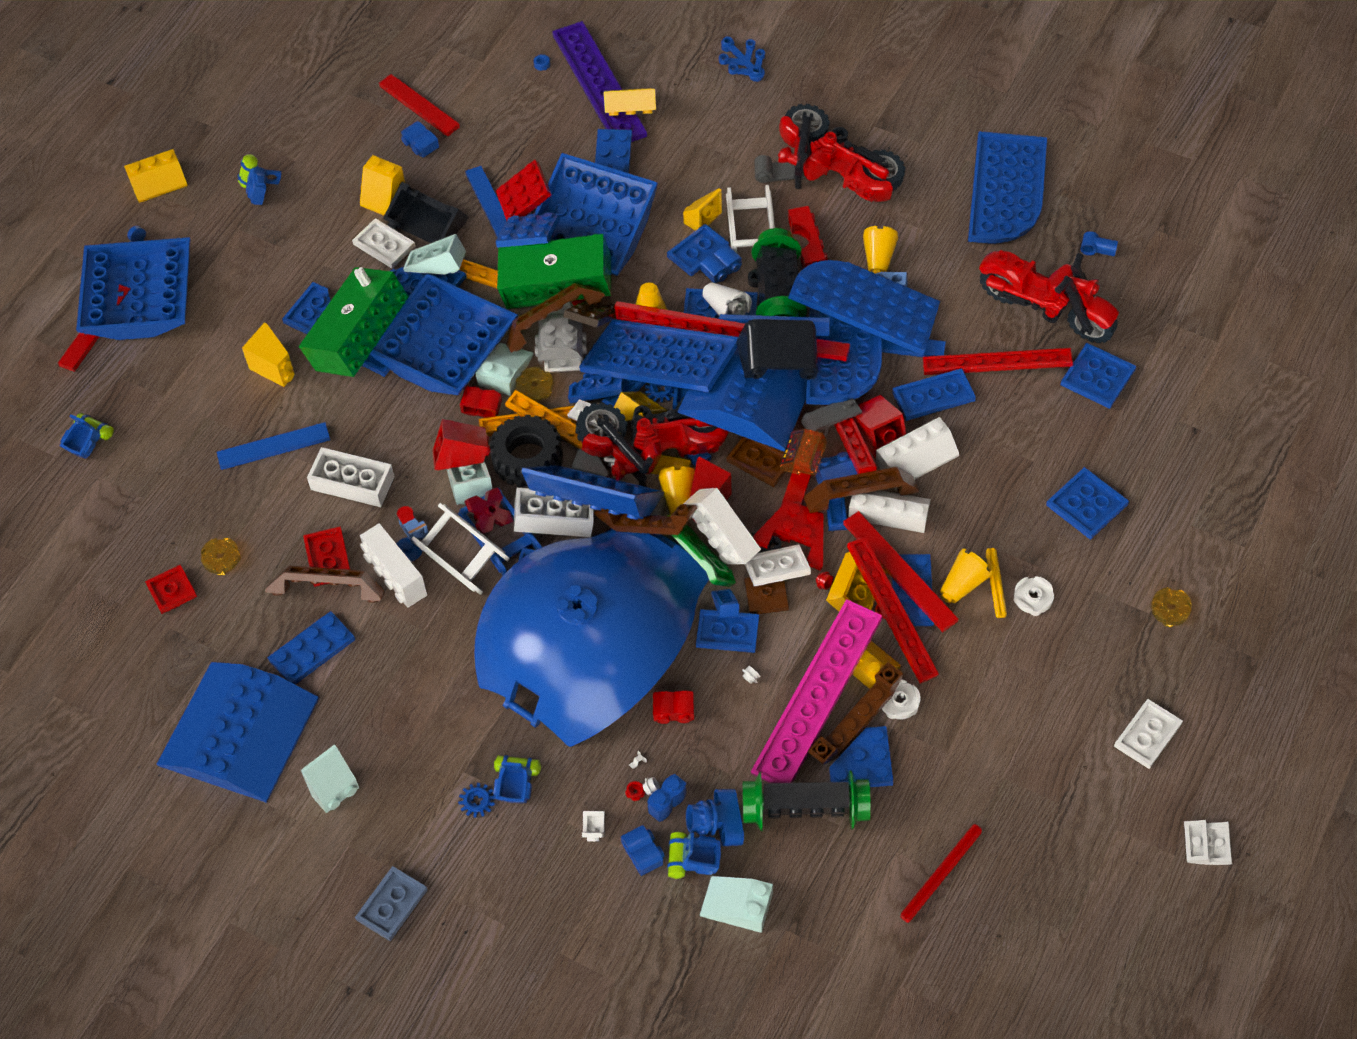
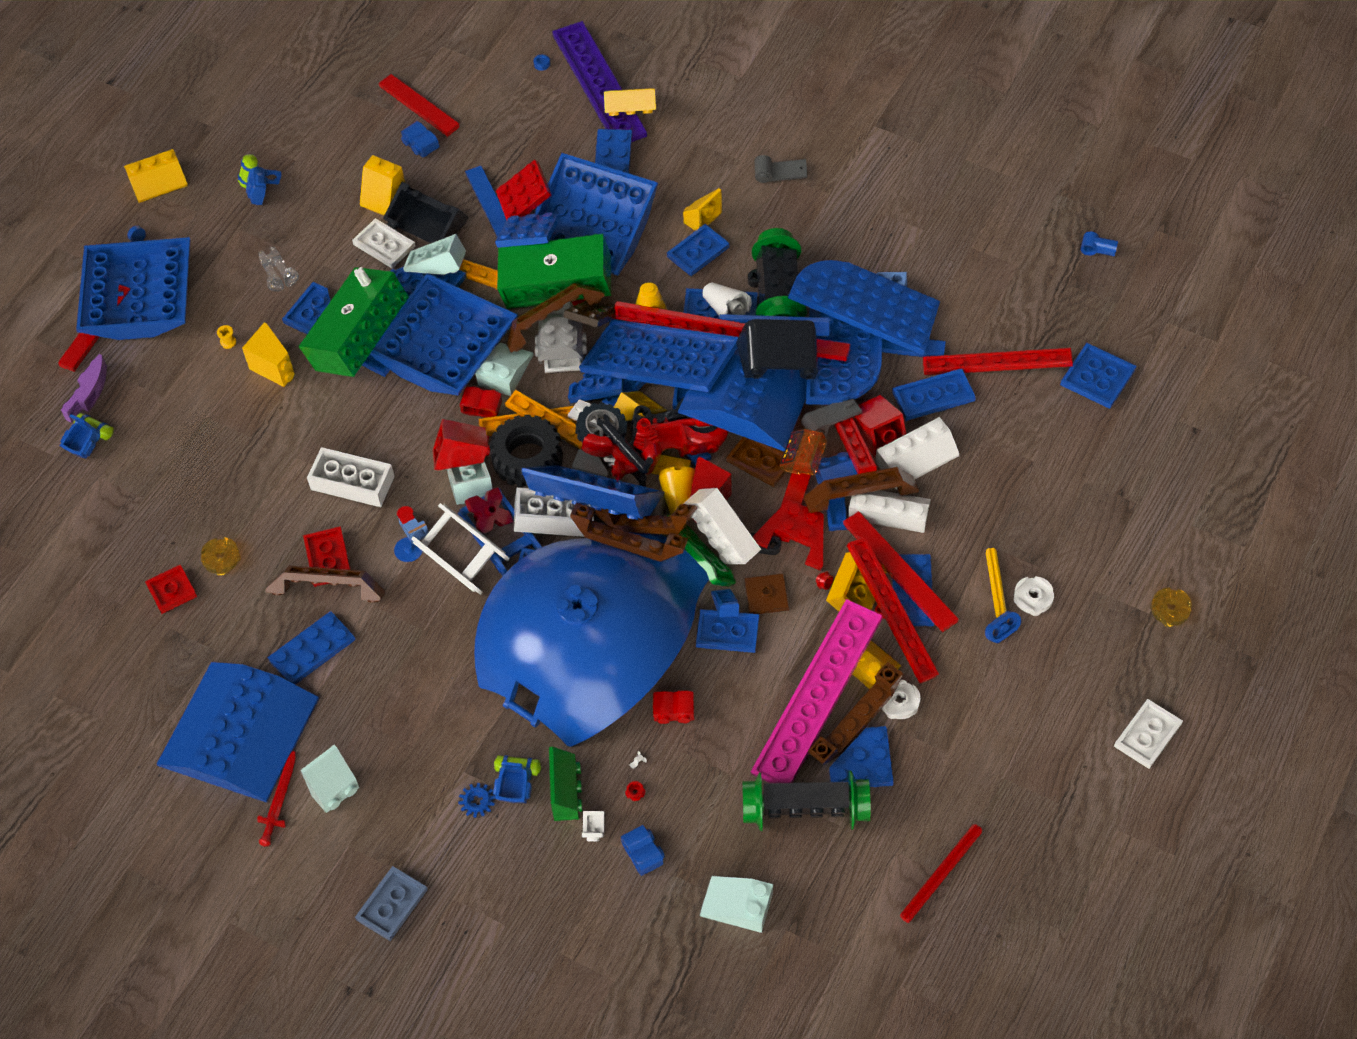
blue tile [217,422,330,470] -> none
white brick [360,523,427,608] -> none
clear yellow plate [516,367,553,401] -> none
white plate [643,777,660,795] -> none
blue gear [645,383,675,403] -> none
blue brick [647,774,687,822] -> none
blue piece [667,832,721,879] -> none
blue beam [686,789,744,846] -> none
blue brick [700,245,742,283] -> none
blue plant [719,37,765,82] -> none
white piece [726,185,775,253] -> none
white plate [742,666,761,684] -> none
white plate [745,545,811,587] -> none
piece [778,104,905,202] -> none
red arch [788,206,828,269] -> none
yellow cone [863,226,898,274] -> none
yellow cone [940,548,993,604] -> none
blue plate [968,131,1047,244] -> none
red piece [979,250,1119,343] -> none
blue plate [1046,467,1129,540] -> none
white slope [1184,820,1232,865] -> none
none -> medium lavender slope [61,354,107,423]
none -> yellow bush [217,325,237,349]
none -> red sword [257,751,296,847]
none -> clear piece [258,246,299,292]
none -> green slope [549,747,583,821]
none -> reddish brown slope [570,503,688,562]
none -> blue plate [985,611,1021,643]

